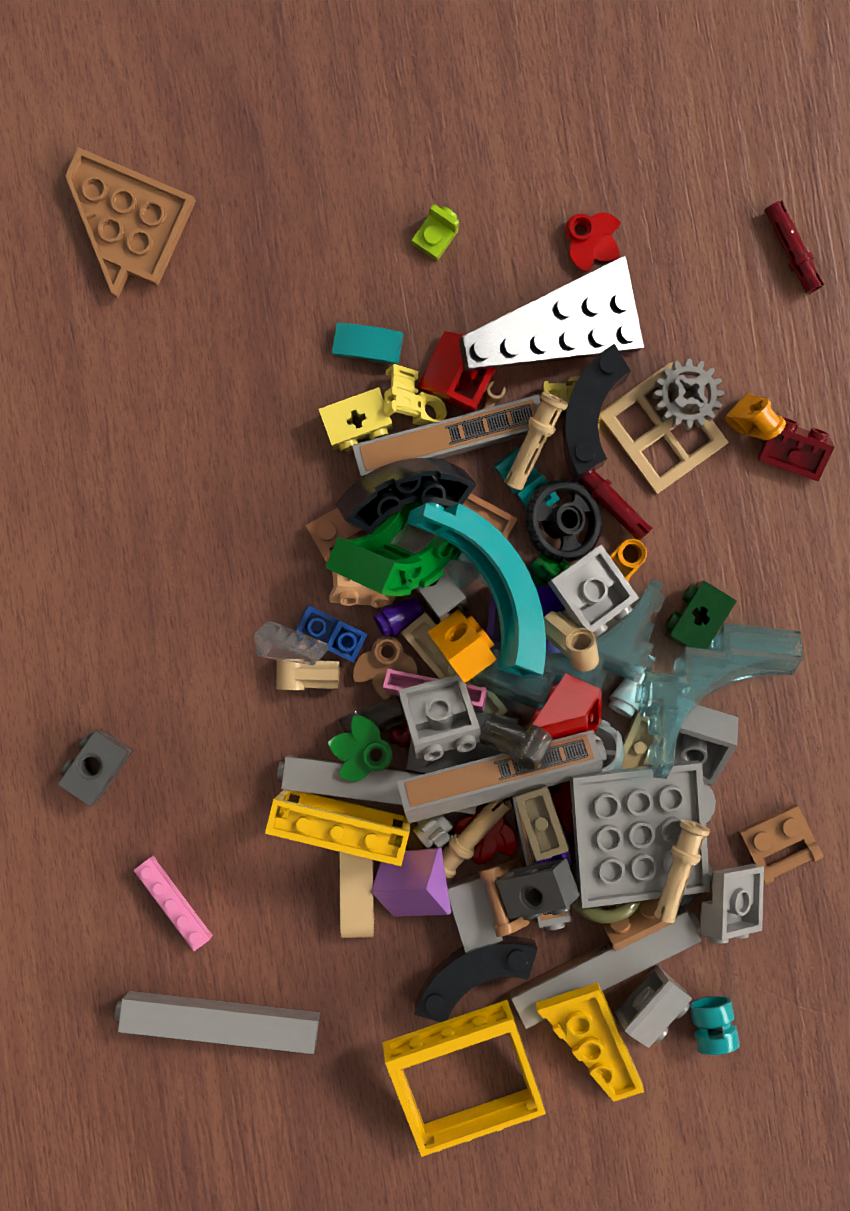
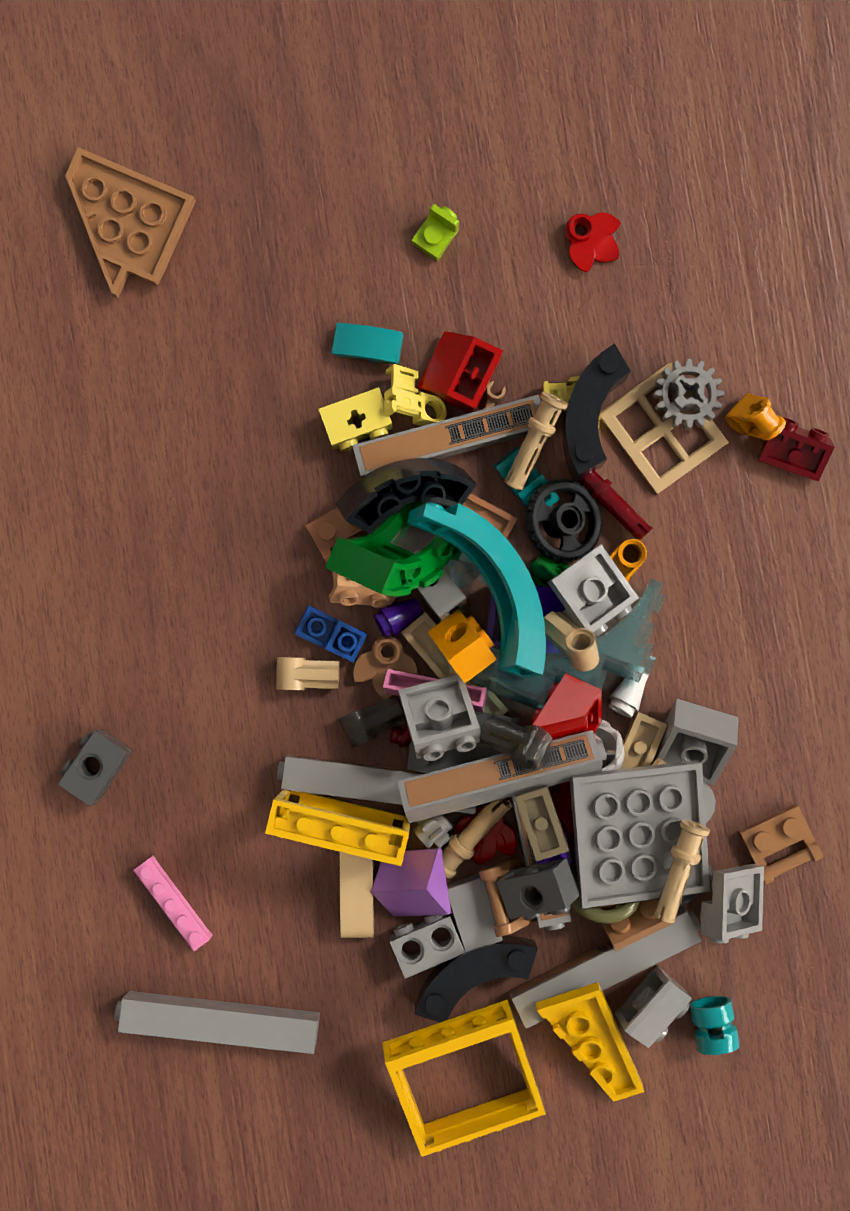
clear slope [254,621,329,665] -> none
green plate [328,715,392,781] -> none
wing [459,256,644,372] -> none
clear light blue arch [635,623,803,779] -> none
dark green brick [664,580,737,656] -> none
dark red pin [764,200,825,295] -> none
none -> light grey brick [390,913,465,979]

